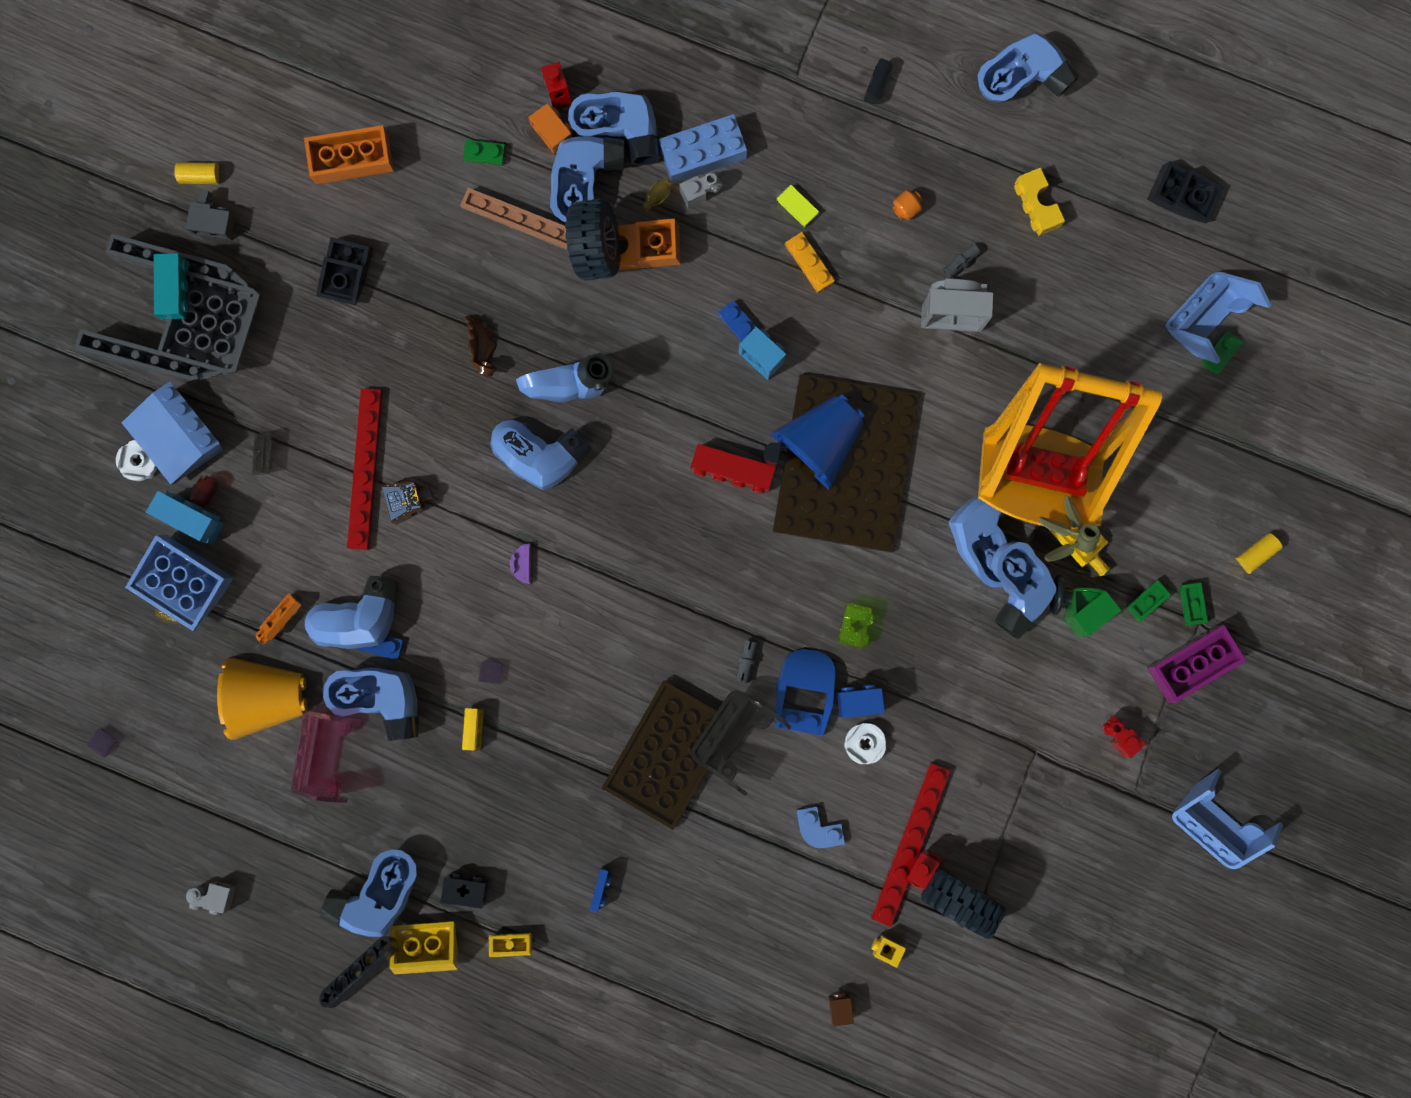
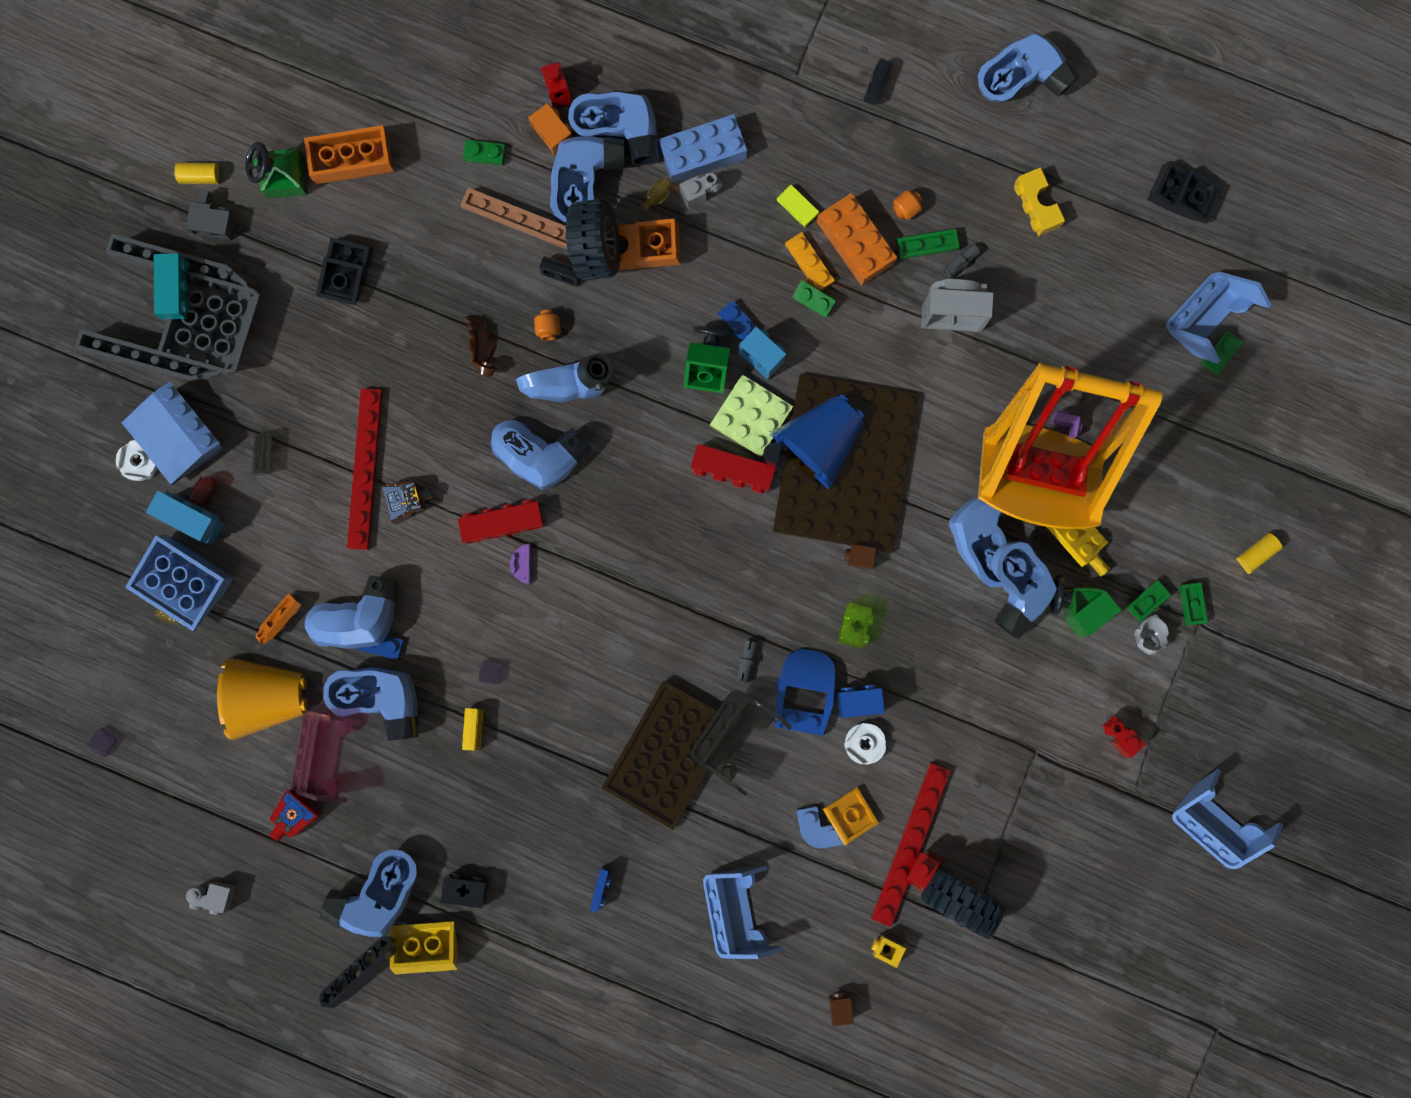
yellow brick [489,933,533,957] -> none
olive plant [1039,496,1101,562] -> none
magenta brick [1147,625,1246,703] -> none
none -> green piece [245,142,307,199]
none -> torso [269,789,322,842]
none -> red brick [457,499,544,545]
none -> orange head [534,310,561,341]
none -> black brick [539,256,581,287]
none -> green piece [684,326,733,393]
none -> medium blue windscreen [703,866,783,959]
none -> yellowish green plate [710,375,793,458]
none -> green plate [792,279,837,318]
none -> orange brick [817,193,897,286]
none -> light orange tile [823,787,879,845]
none -> reddish brown brick [844,544,876,570]
none -> green plate [896,229,960,260]
none -> medium lavender bracket [1050,410,1082,439]
none -> light grey hair [1134,614,1169,655]

